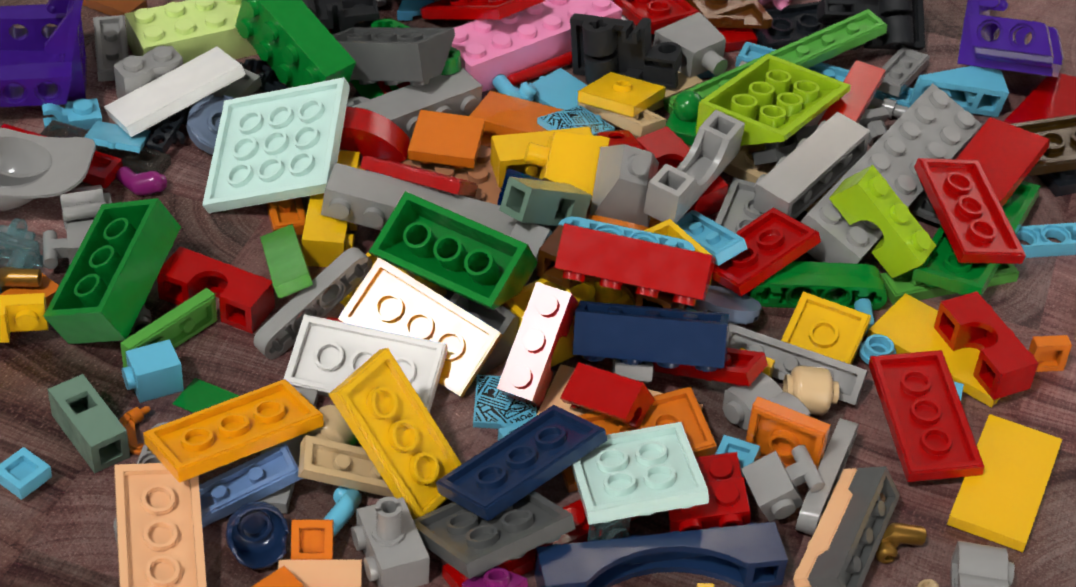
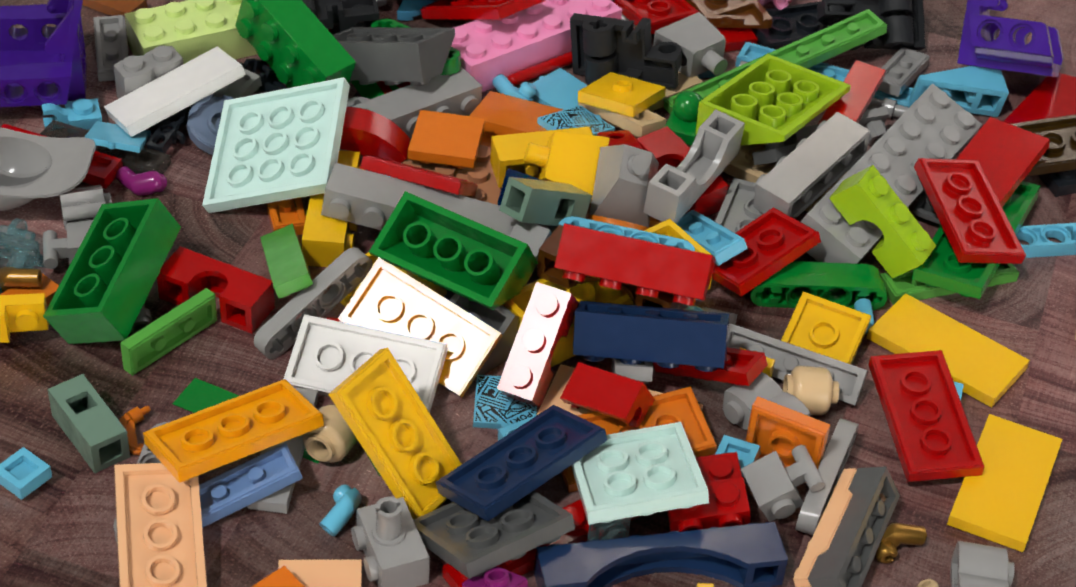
medium azure brick [122,339,184,403] -> none
dark blue hair [226,501,289,570] -> none
orange plate [291,519,334,560] -> none
tan plate [298,435,394,497] -> none
sand blue tile [692,285,762,324] -> none
medium azure plate [859,334,896,364] -> none
red arch [934,291,1039,400] -> none
orange plate [1028,335,1072,372] -> none

